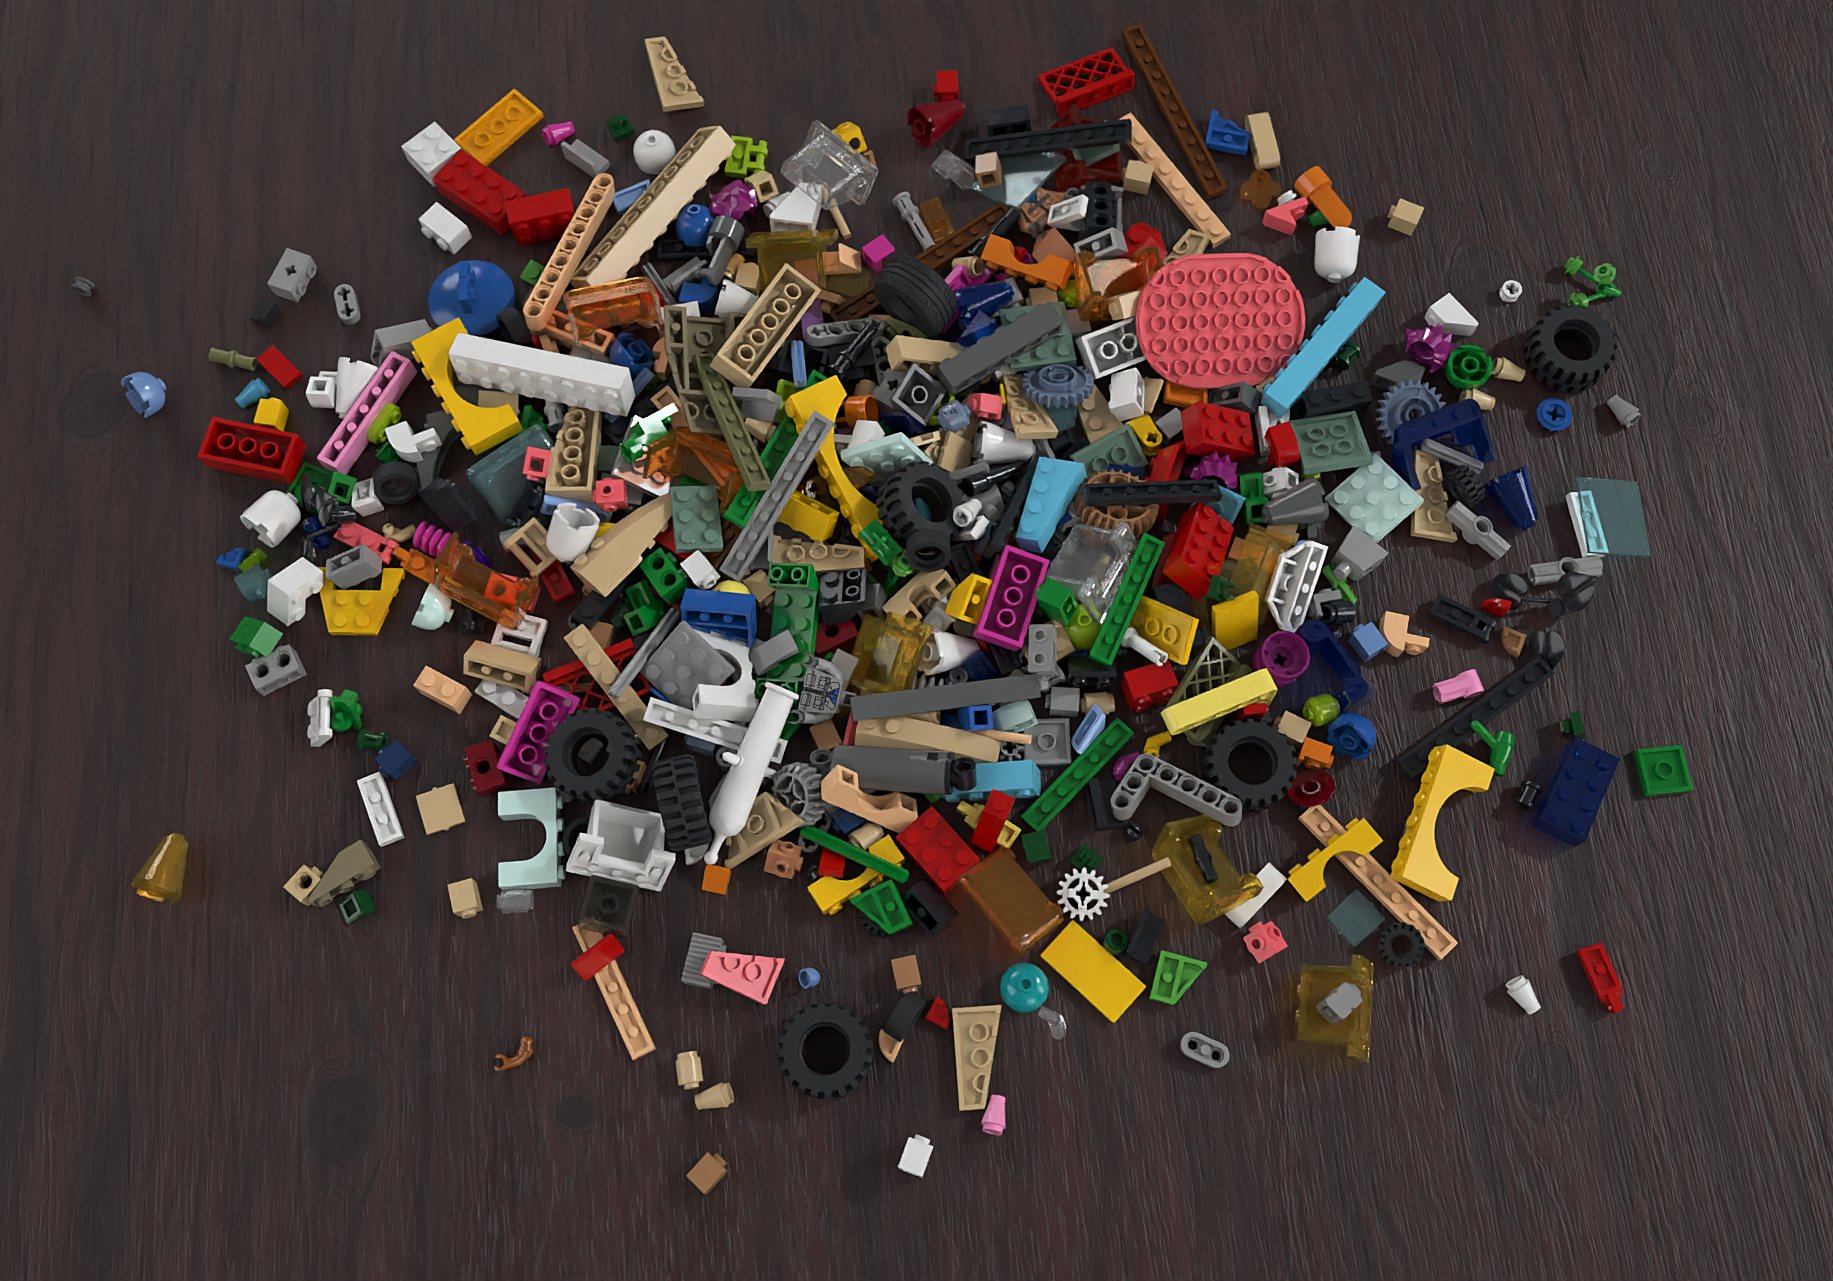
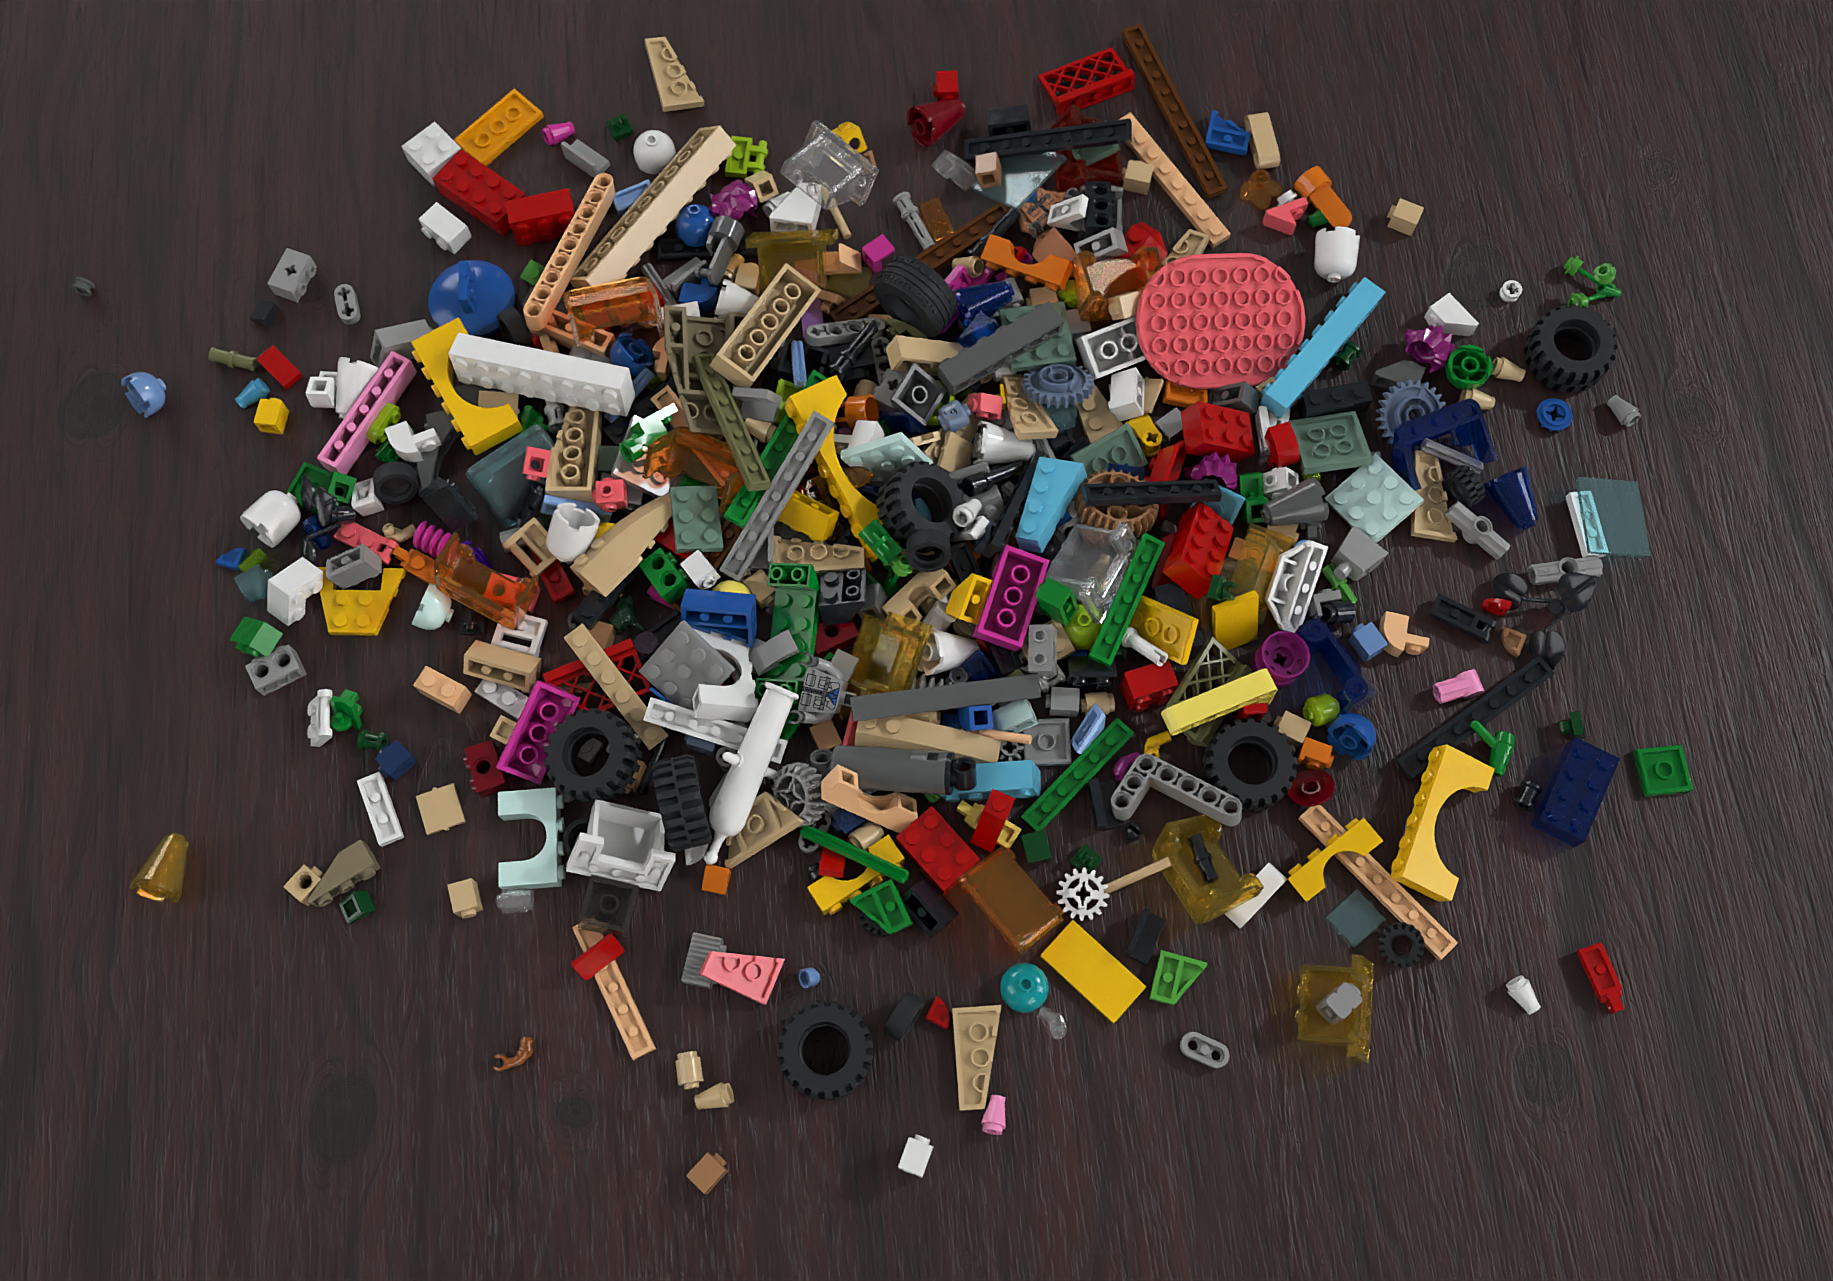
red brick [197,417,307,485] -> none
light grey axle [608,608,681,699] -> none
green brick [623,579,665,636] -> none
nougat brick [764,840,804,879] -> none
light nougat tile [879,1029,904,1063] -> none
medium nougat brick [891,955,922,995] -> none
dark green tile [1102,929,1128,955] -> none
coral brick [1243,921,1288,963] -> none

